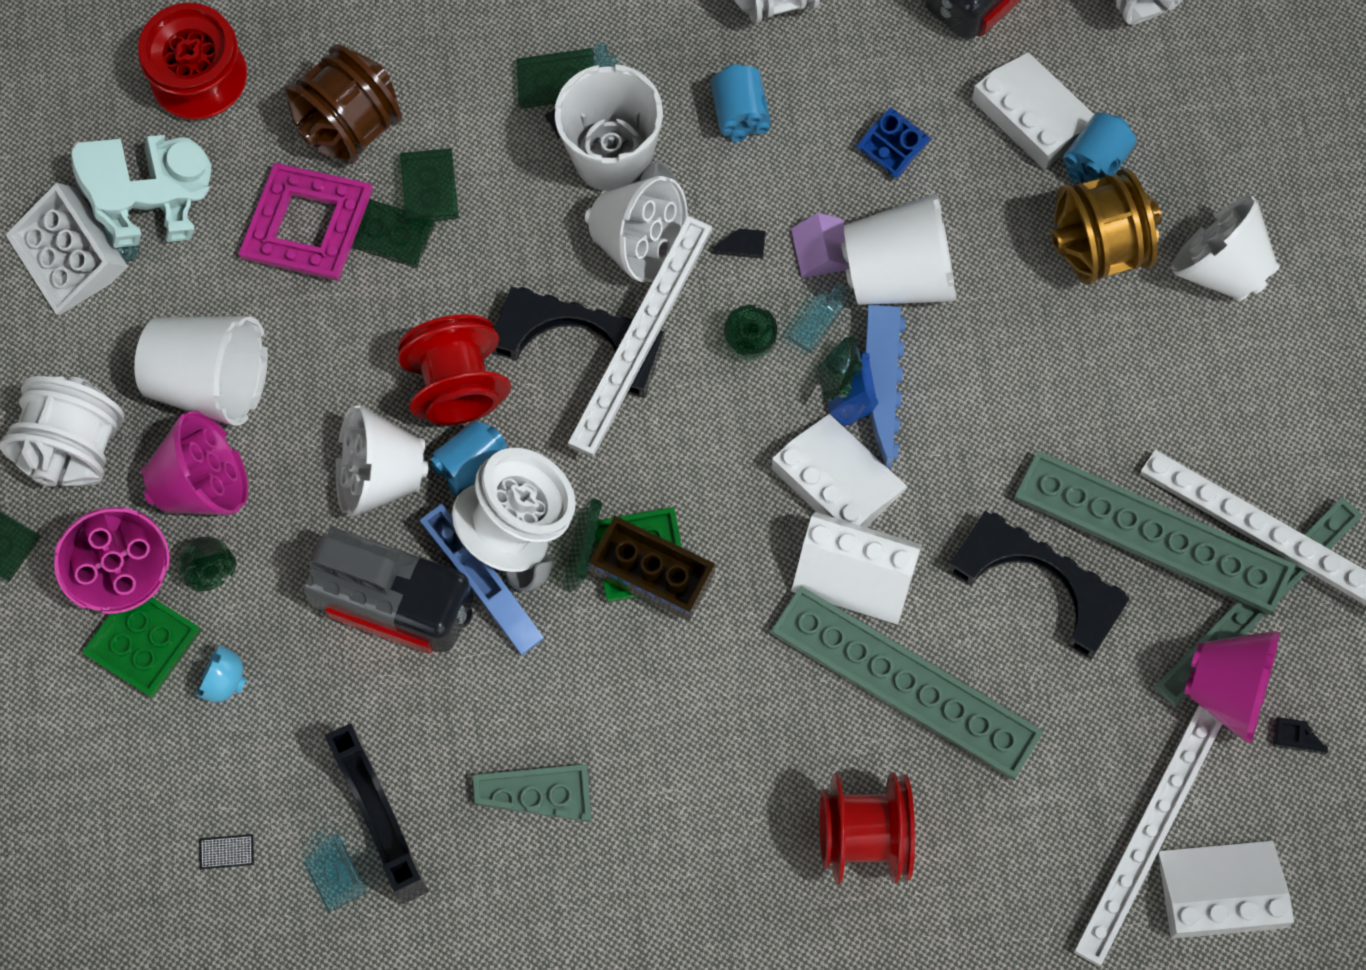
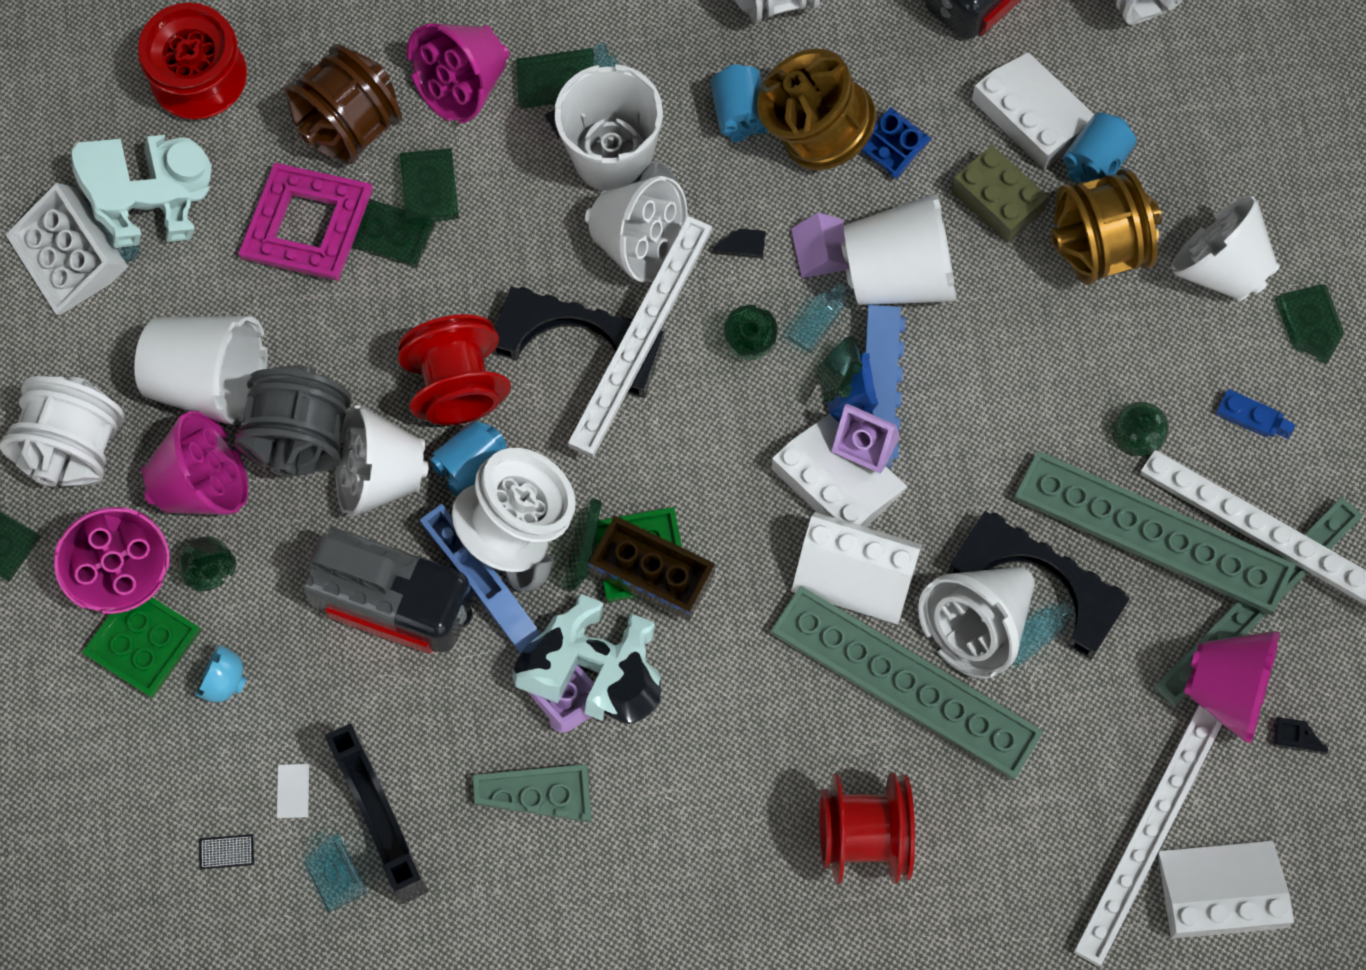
none -> dark grey wheel [234,365,352,477]
none -> white sticker [277,764,309,818]
none -> dark pink cone [407,23,509,124]
none -> light aqua animal [512,594,661,724]
none -> lavender slope [528,665,594,732]
none -> pearl gold wheel [757,48,877,170]
none -> lavender slope [831,404,900,474]
none -> white cone [918,567,1035,679]
none -> olive brick [952,145,1049,243]
none -> clear light blue hinge [1013,603,1071,668]
none -> clear green cylinder [1113,401,1169,457]
none -> blue hinge [1216,389,1296,439]
none -> clear green tile [1275,284,1344,365]

